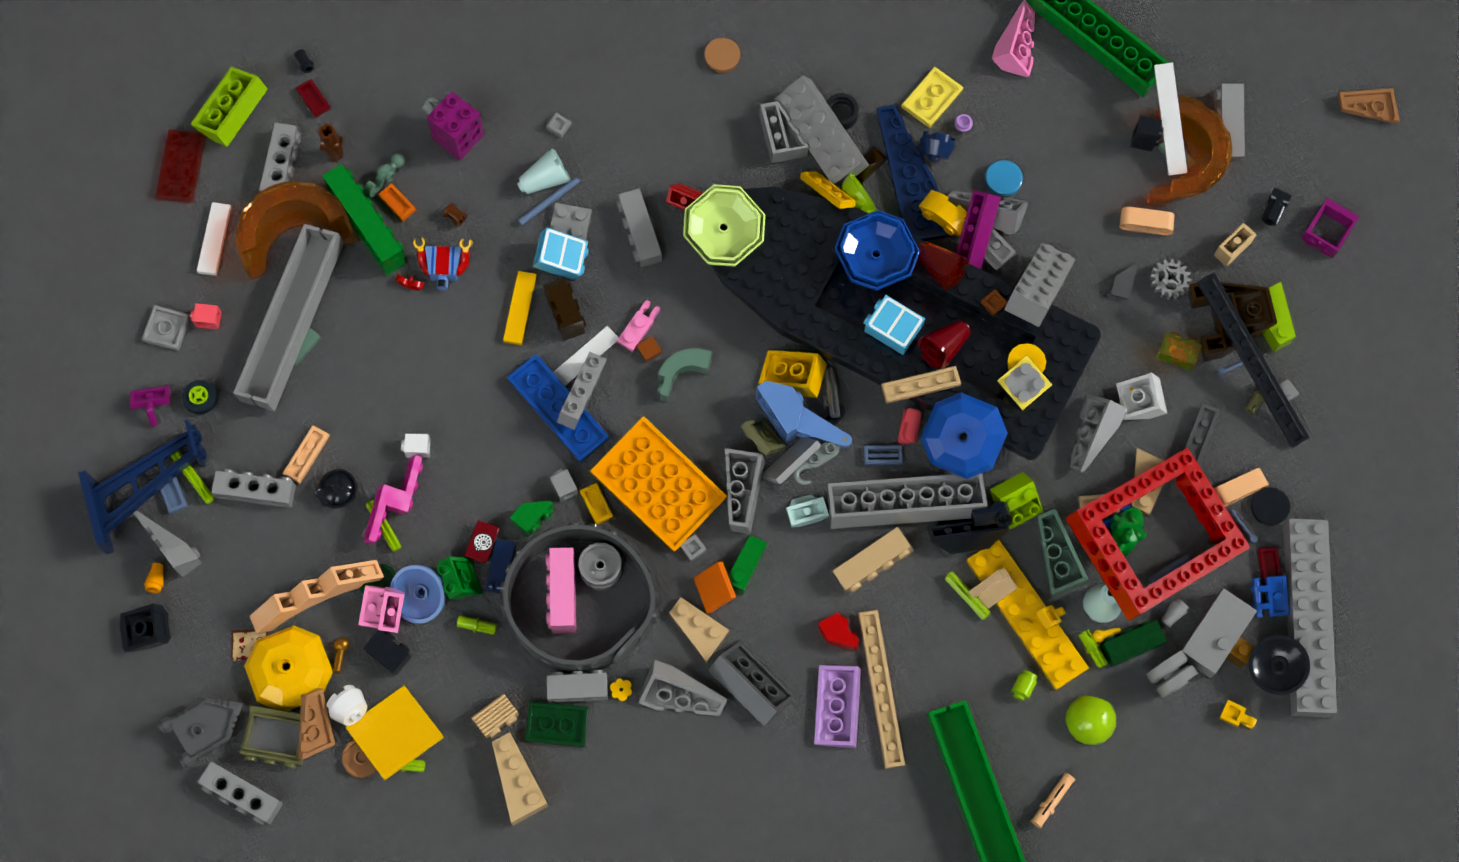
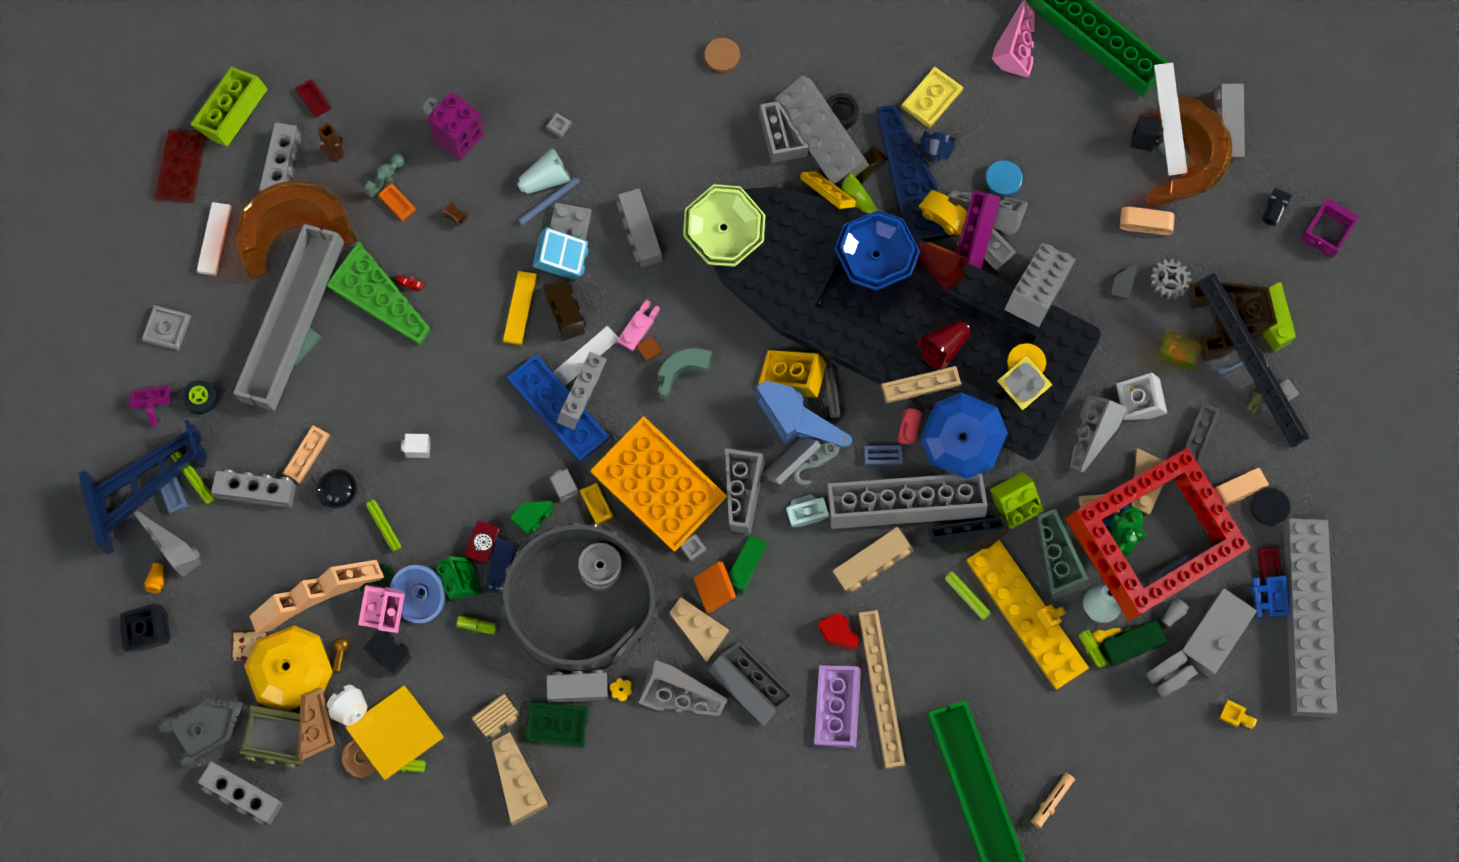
coral brick [190,303,222,330] -> none
black pin [294,49,314,73] -> none
green brick [322,164,406,276] -> none
dark pink bracket [363,455,423,545] -> none
torso [413,237,473,290] -> none
bright pink brick [546,548,576,634] -> none
red brick [666,183,703,210] -> none
olive plate [741,418,787,455] -> none
medium azure brick [864,295,925,355] -> none
lavender plate [954,114,973,132] -> none
tan panel [968,568,1018,609] -> none
black piece [971,501,1013,527] -> none
dark orange tile [980,289,1008,316] -> none
lime brick [1011,670,1037,701] -> none
lime cylinder [1065,695,1117,745] -> none
tan brick [1214,223,1256,266] -> none
pearl gold brick [1226,637,1255,668] -> none
sand blue hinge [1229,509,1258,543] -> none
black dish [1249,635,1310,695] -> none
medium nougat wing [1338,88,1400,124] -> none
none -> bright green wing [326,242,431,345]

